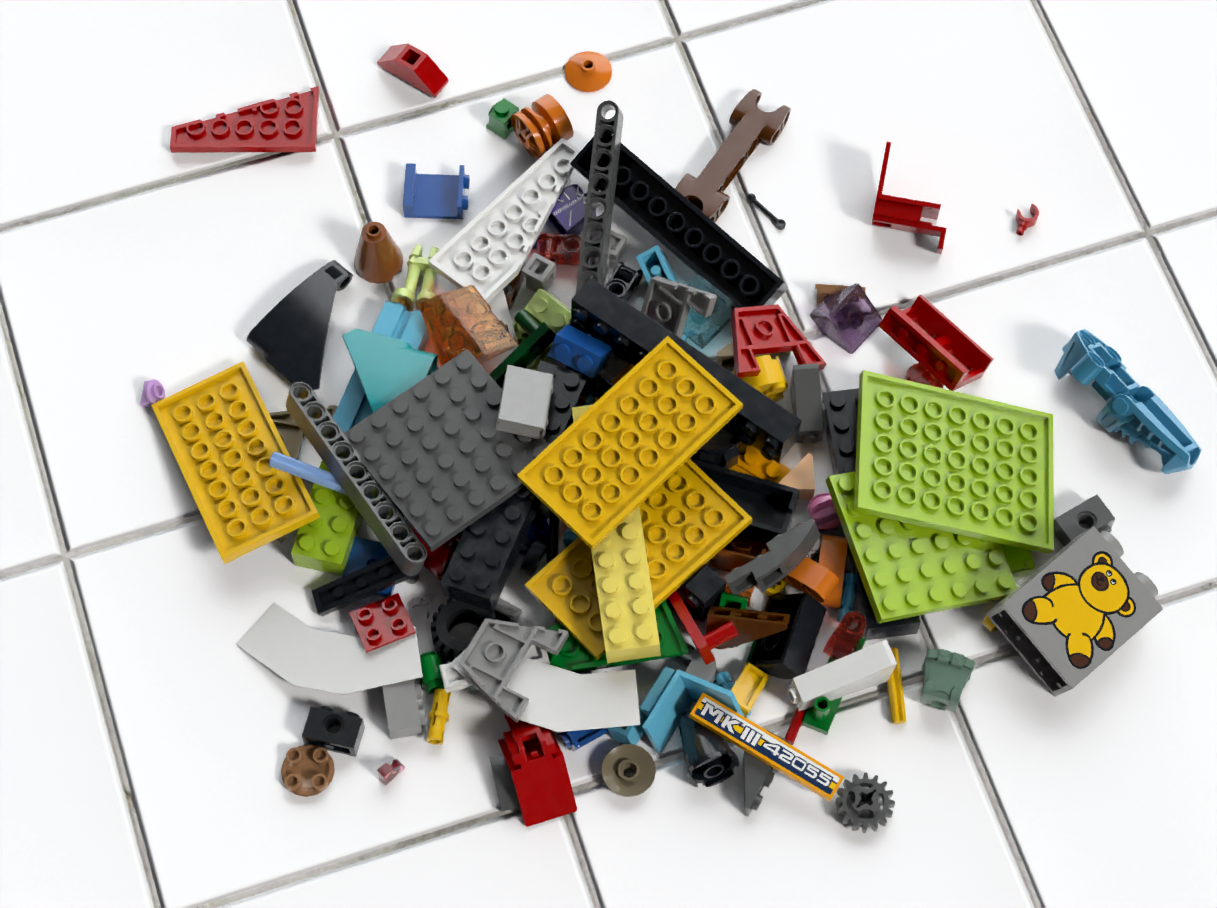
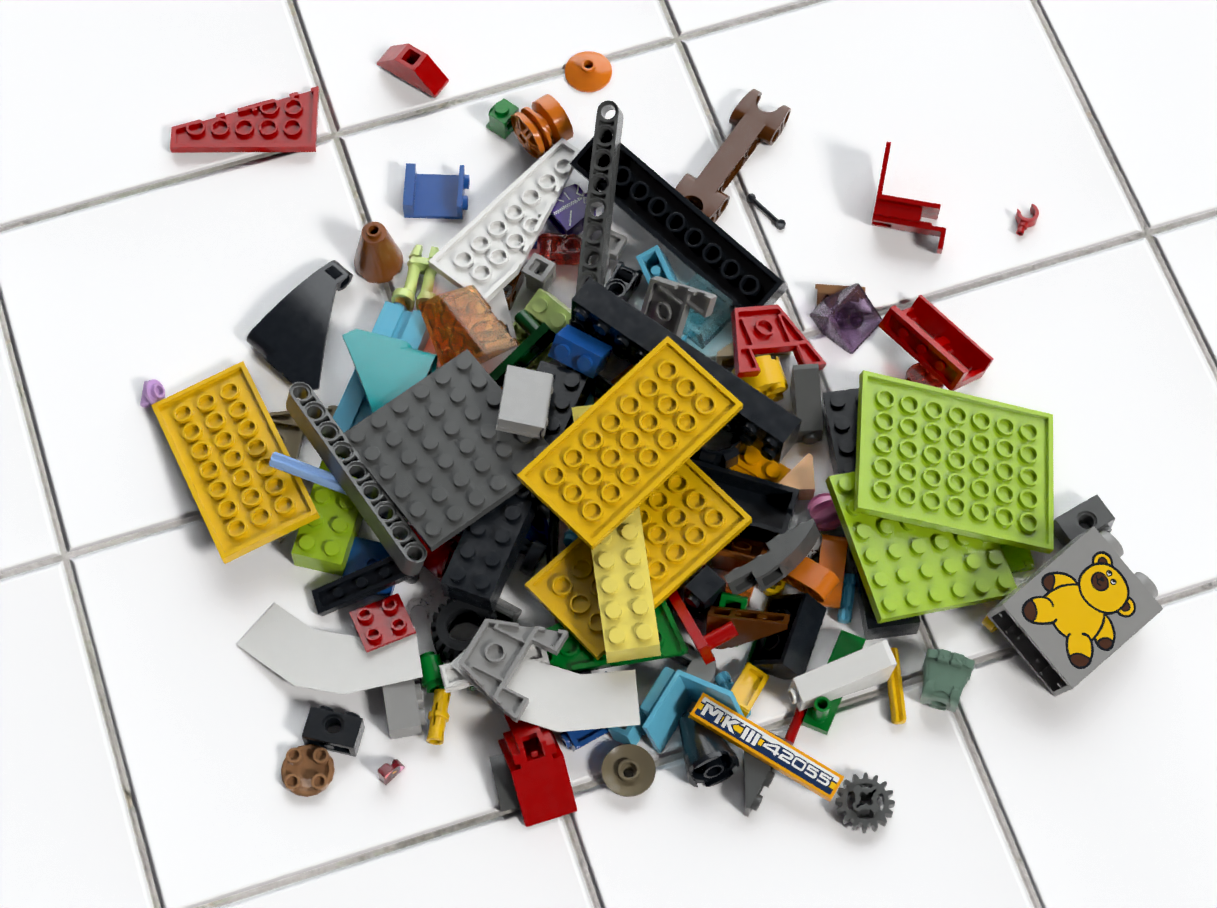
clear red piece [822,611,866,660] -> none
dark azure piece [1054,329,1202,474] -> none

